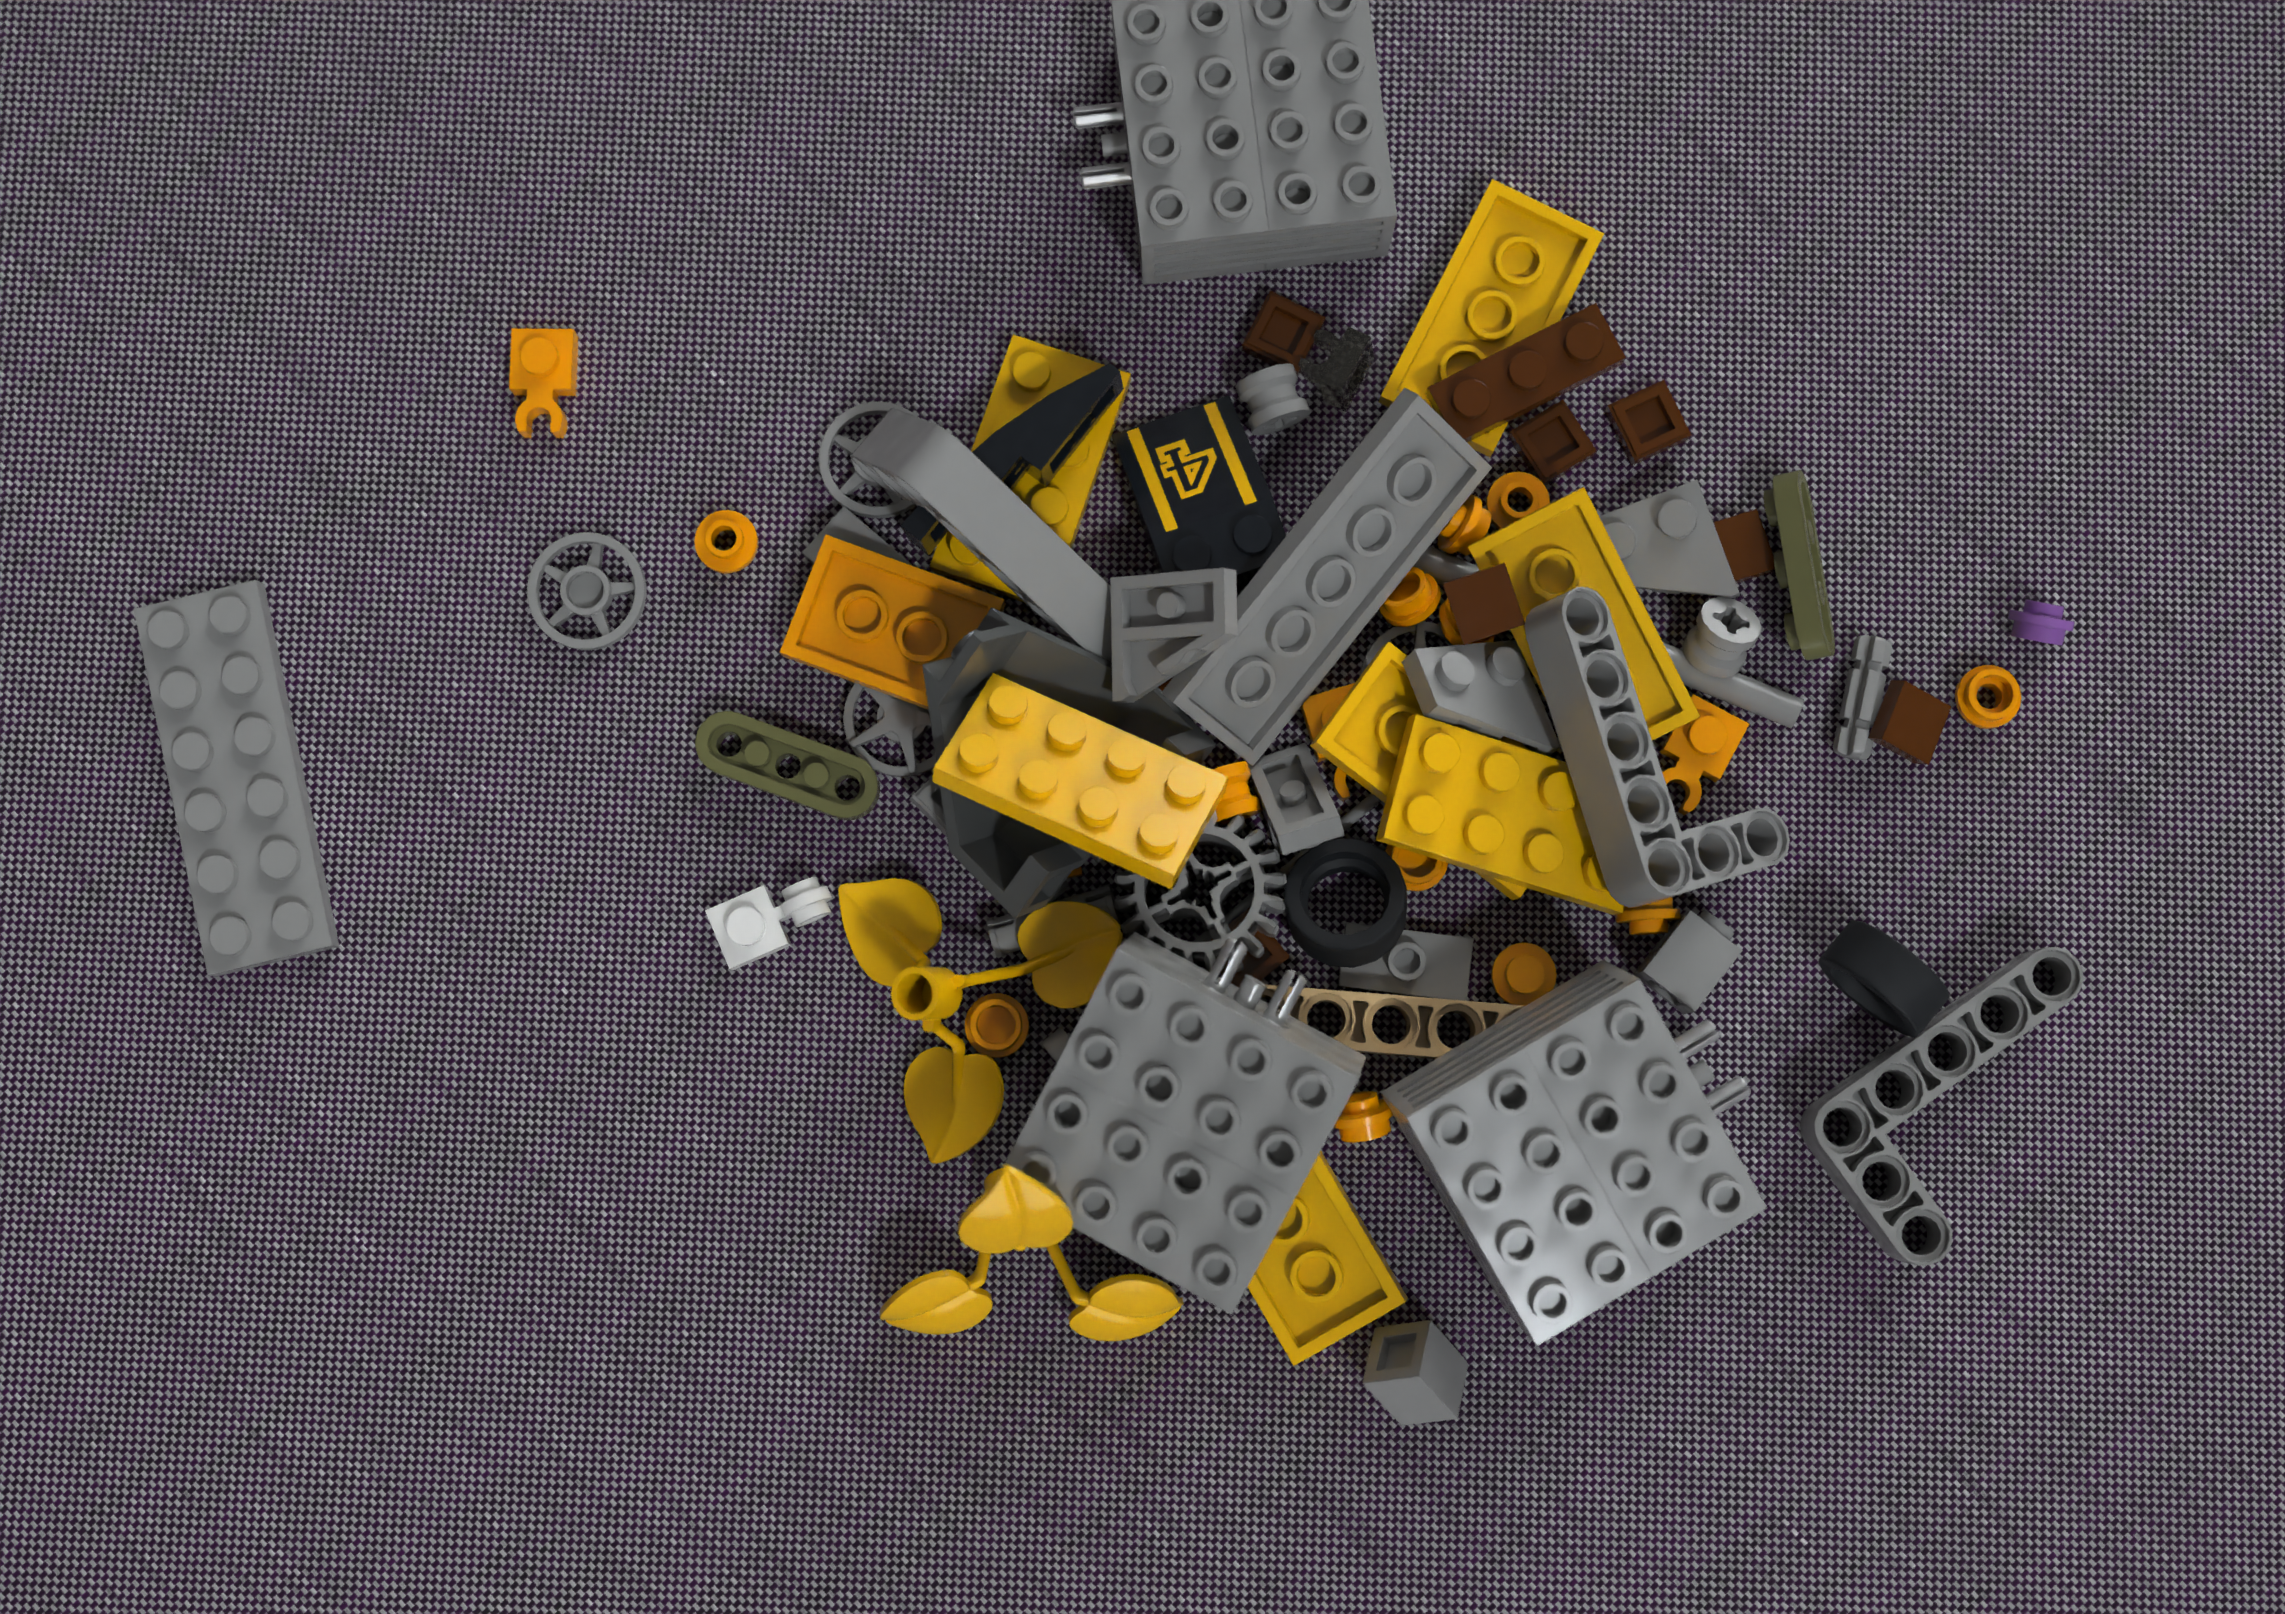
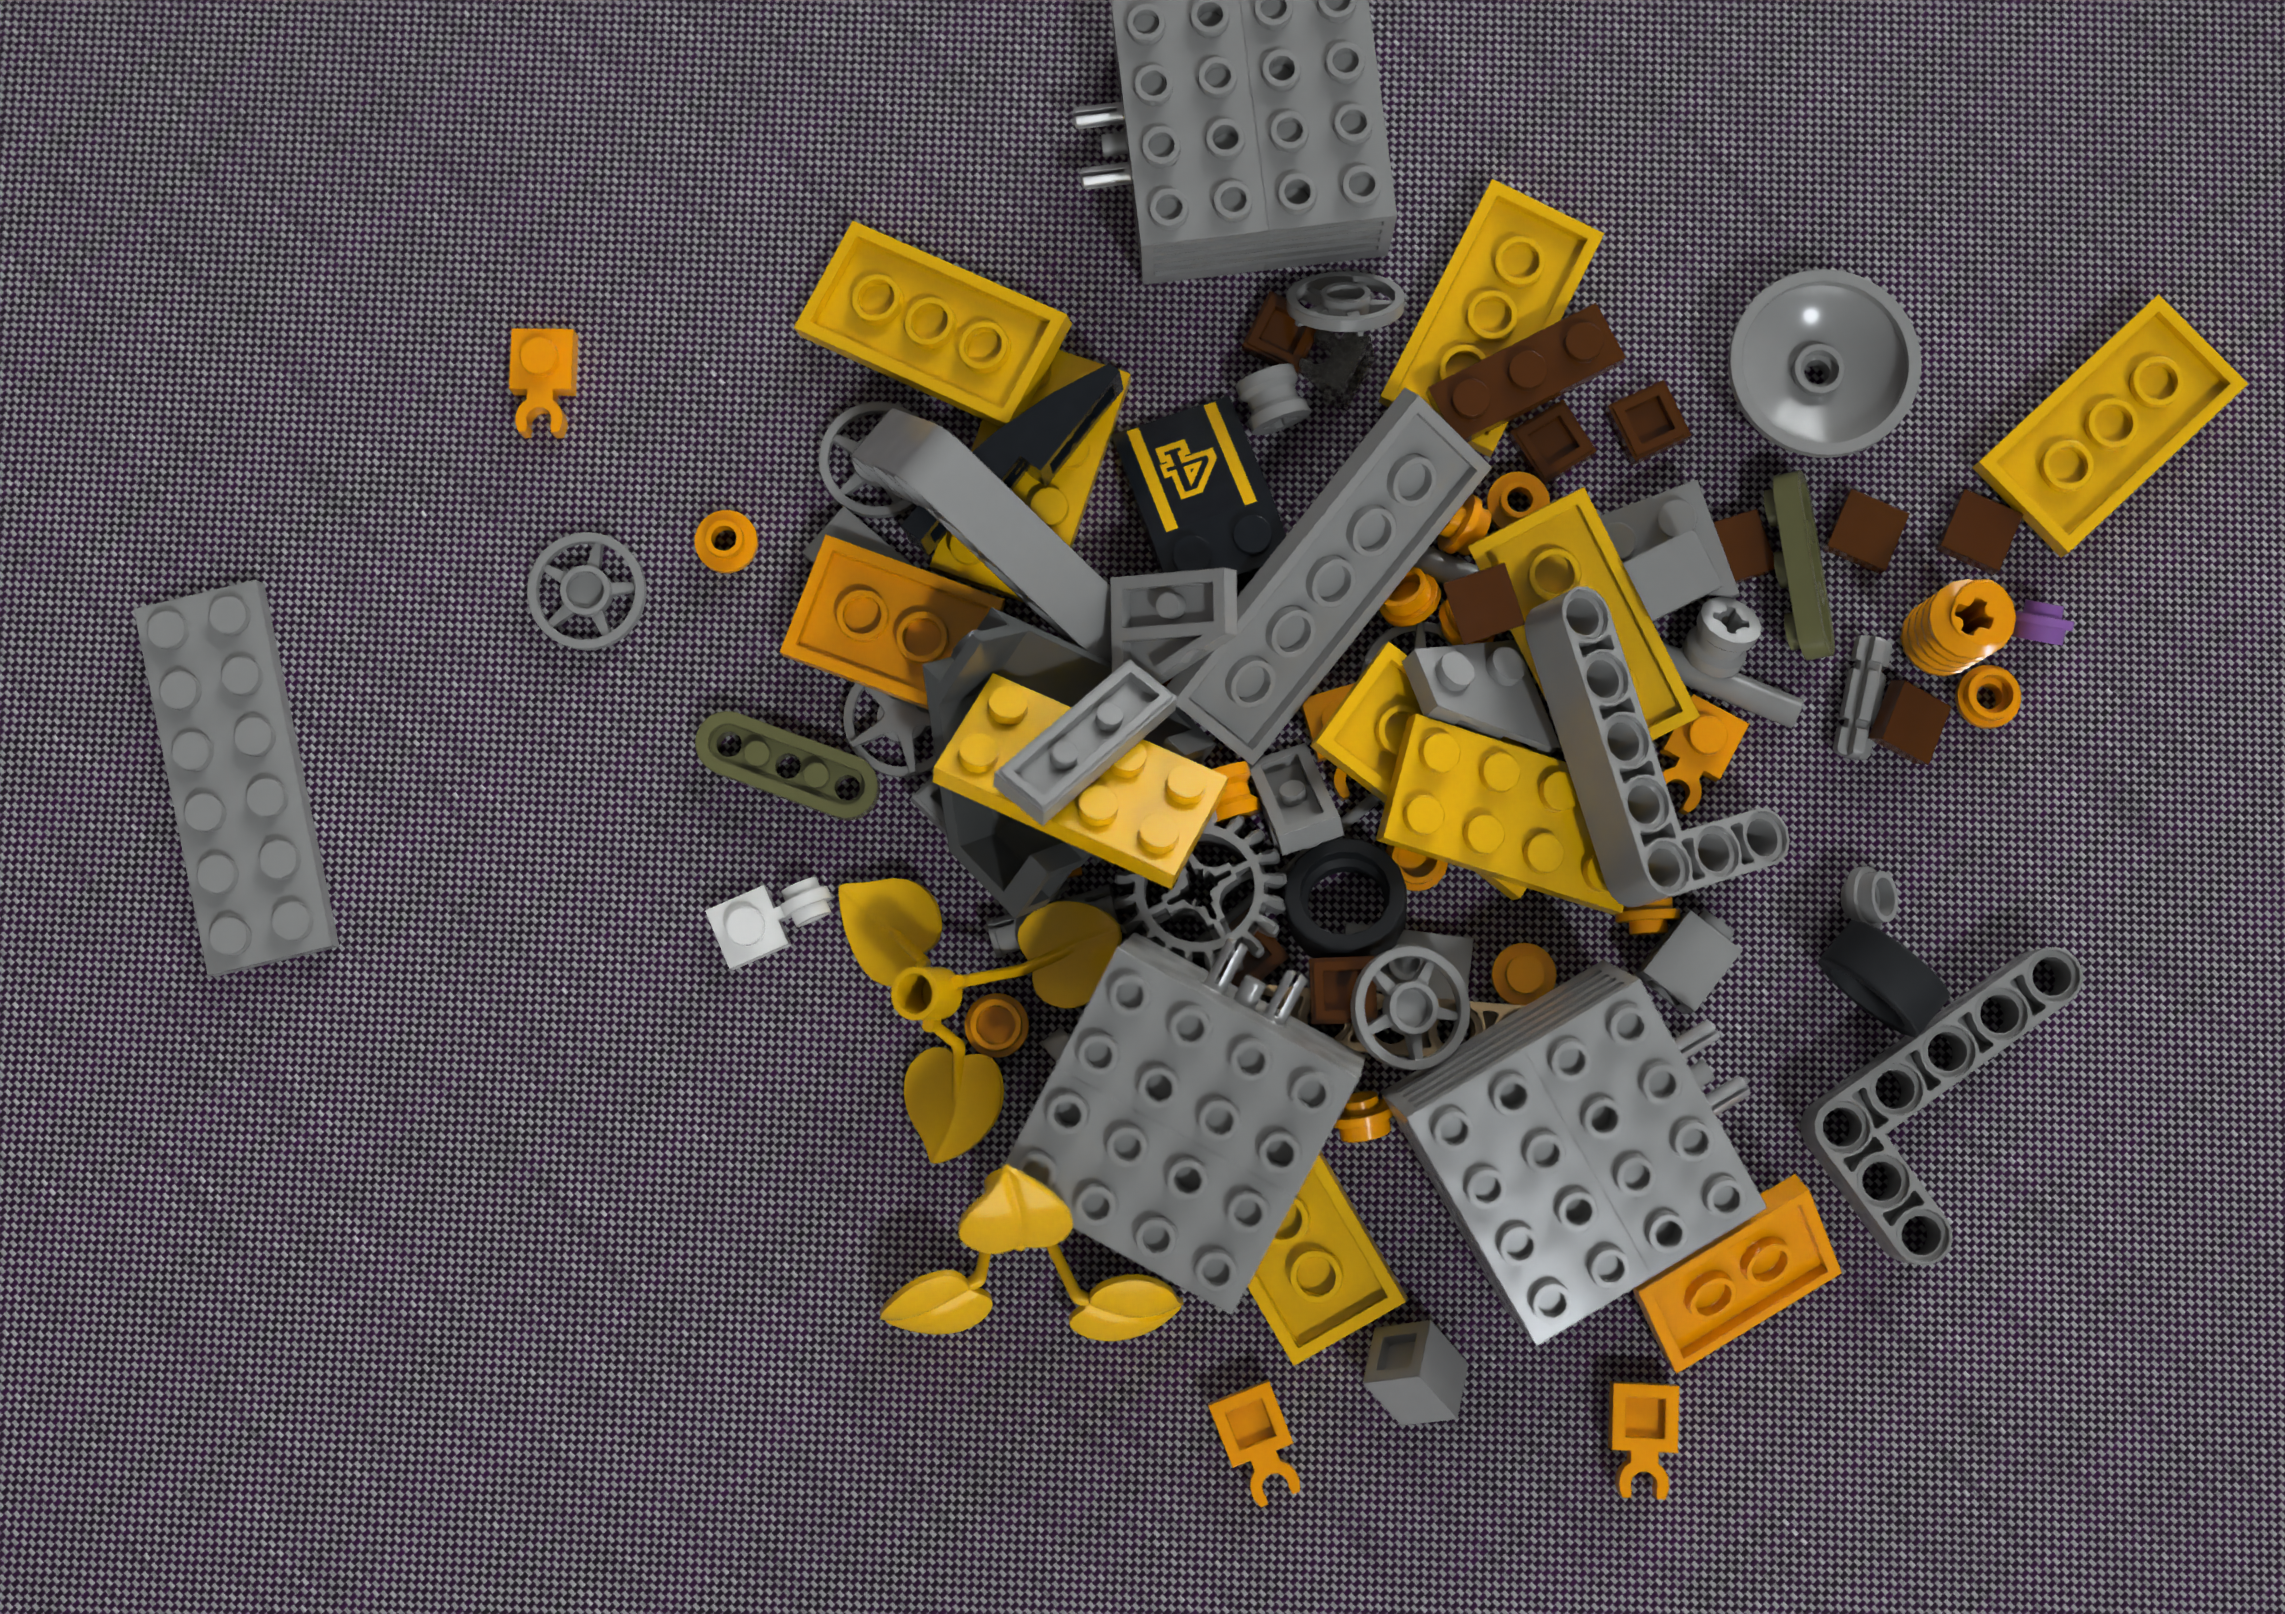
none -> yellow plate [794,221,1072,427]
none -> light grey tile [993,659,1178,826]
none -> light orange plate [1208,1379,1300,1507]
none -> light grey wheel [1286,271,1405,337]
none -> reddish brown tile [1308,956,1378,1025]
none -> light grey wheel [1350,946,1470,1070]
none -> light orange plate [1608,1381,1679,1500]
none -> light grey panel [1623,529,1724,621]
none -> light orange plate [1632,1174,1842,1374]
none -> light grey dish [1728,269,1921,458]
none -> reddish brown tile [1822,488,1910,574]
none -> light grey plate [1841,866,1898,929]
none -> light orange piece [1900,579,2016,677]
none -> reddish brown tile [1935,489,2023,575]
none -> yellow plate [1972,294,2248,558]

